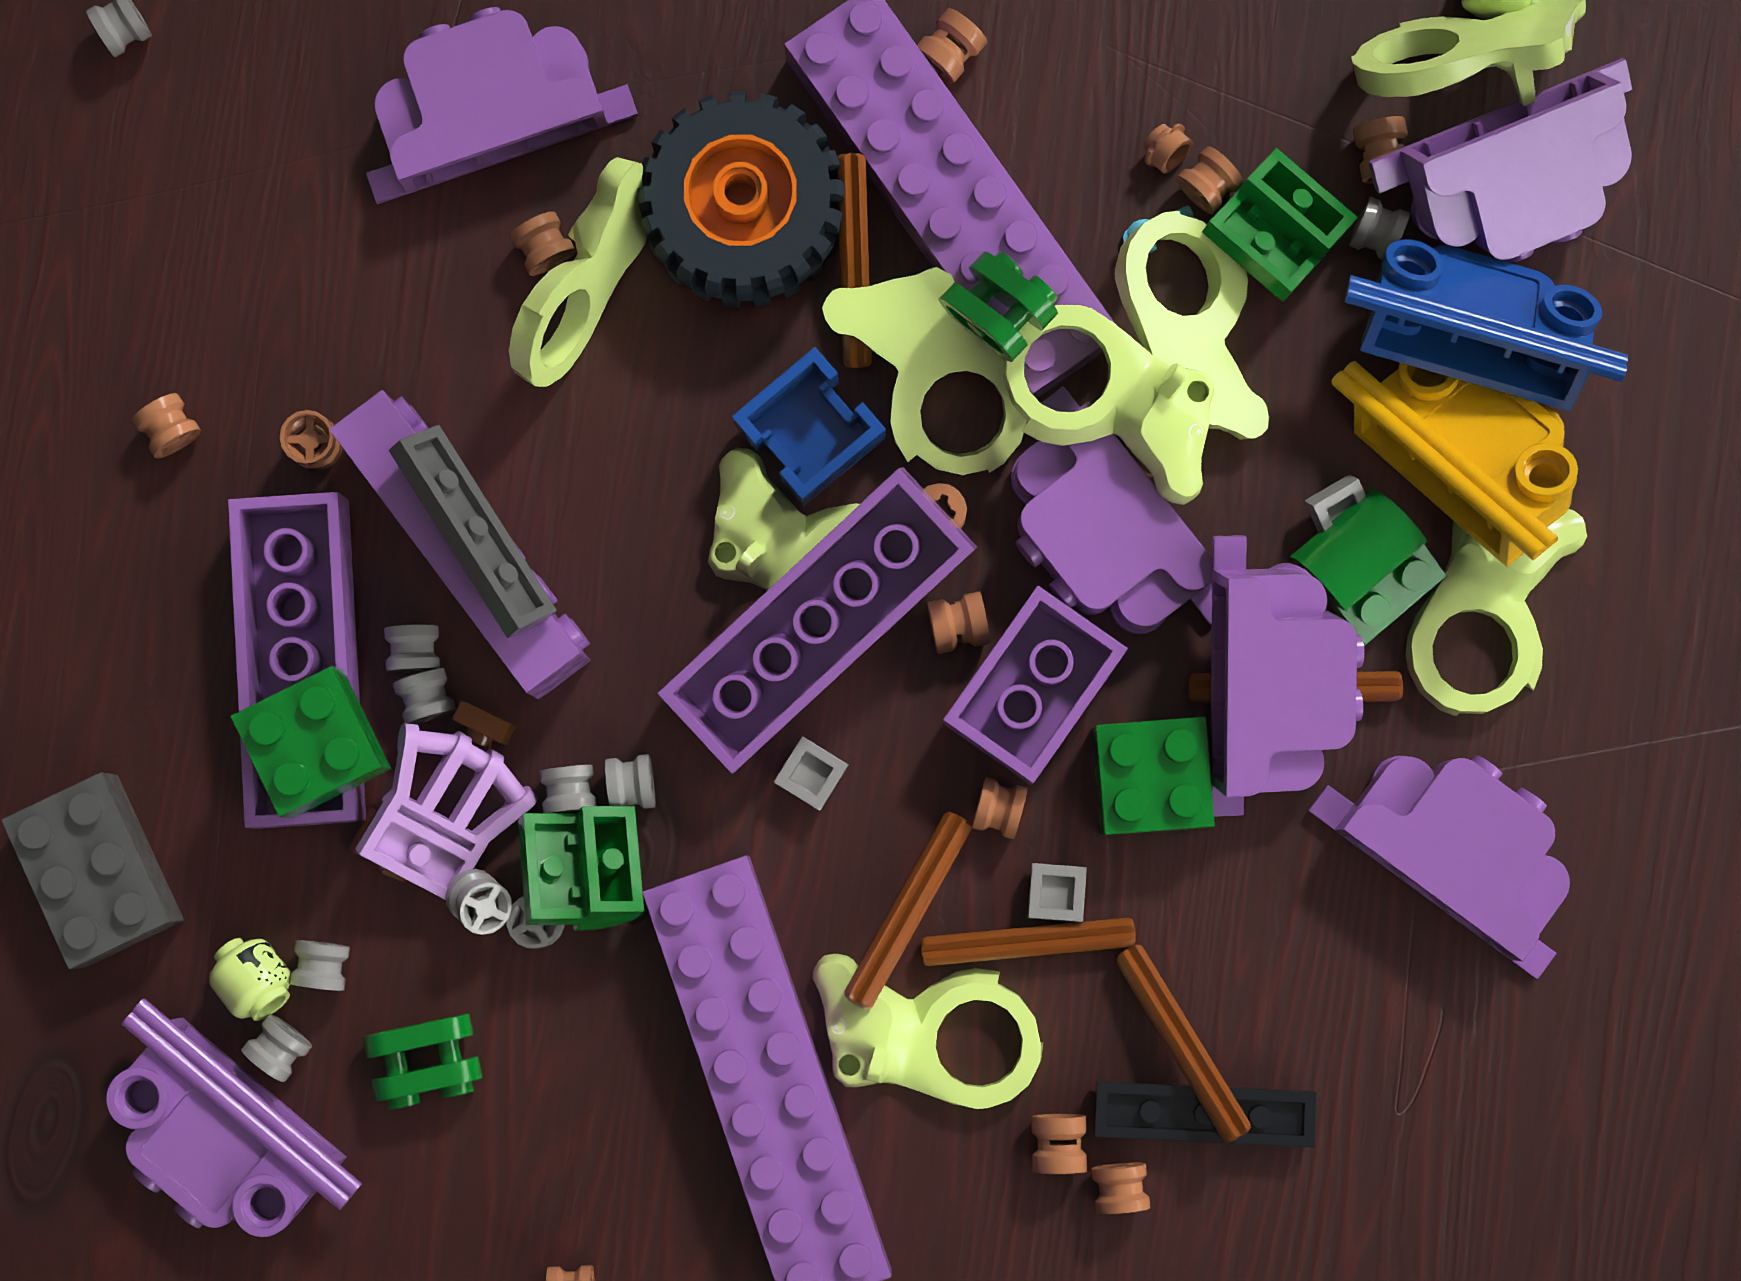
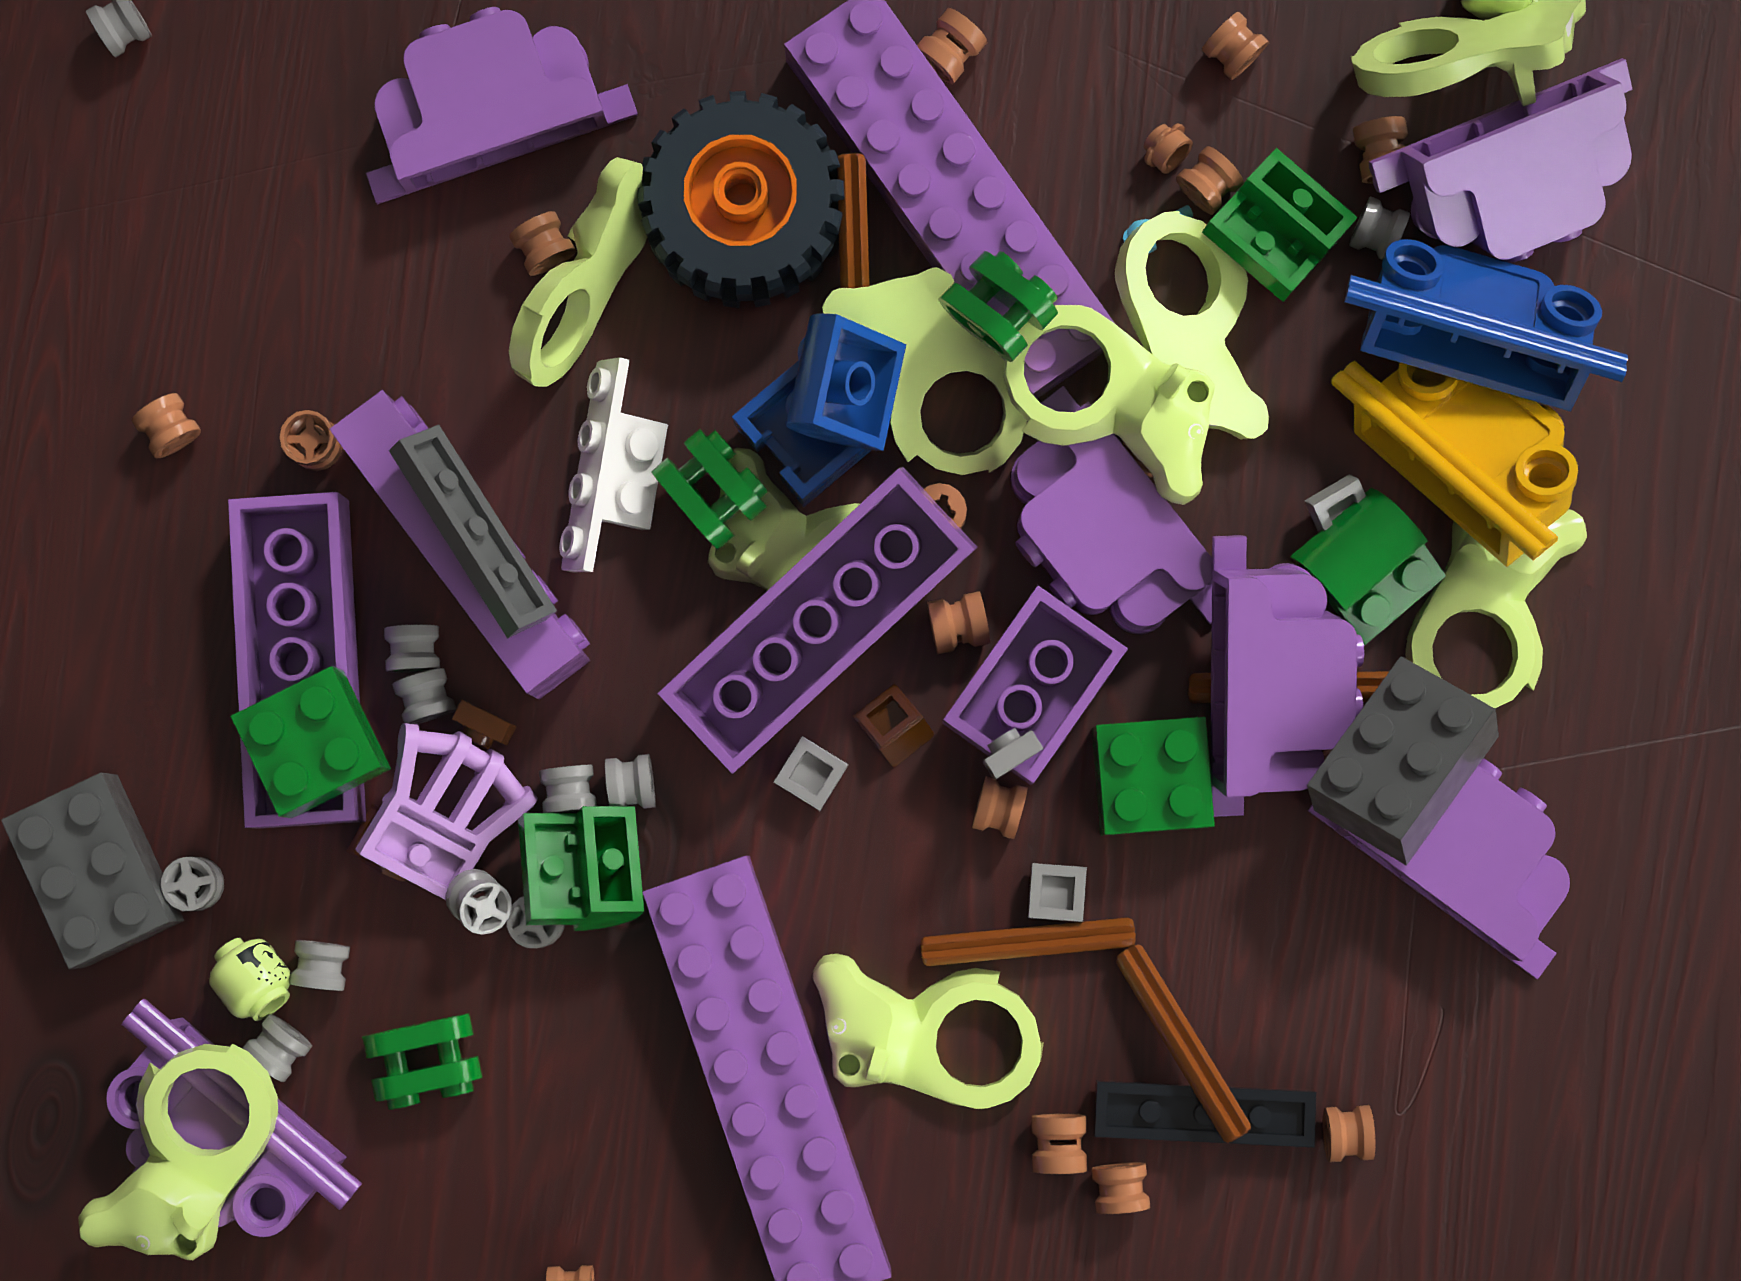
dark orange axle [845,812,971,1010] -> none
none -> yellowish green animal [78,1044,278,1260]
none -> light grey wheel [161,857,224,911]
none -> white bracket [559,357,668,572]
none -> green brick [651,429,768,550]
none -> blue brick [786,313,907,451]
none -> reddish brown slope [853,683,934,767]
none -> light grey plate [983,728,1044,780]
none -> nougat wheel [1201,12,1269,80]
none -> dark grey brick [1307,656,1499,866]
none -> nougat wheel [1322,1105,1375,1162]

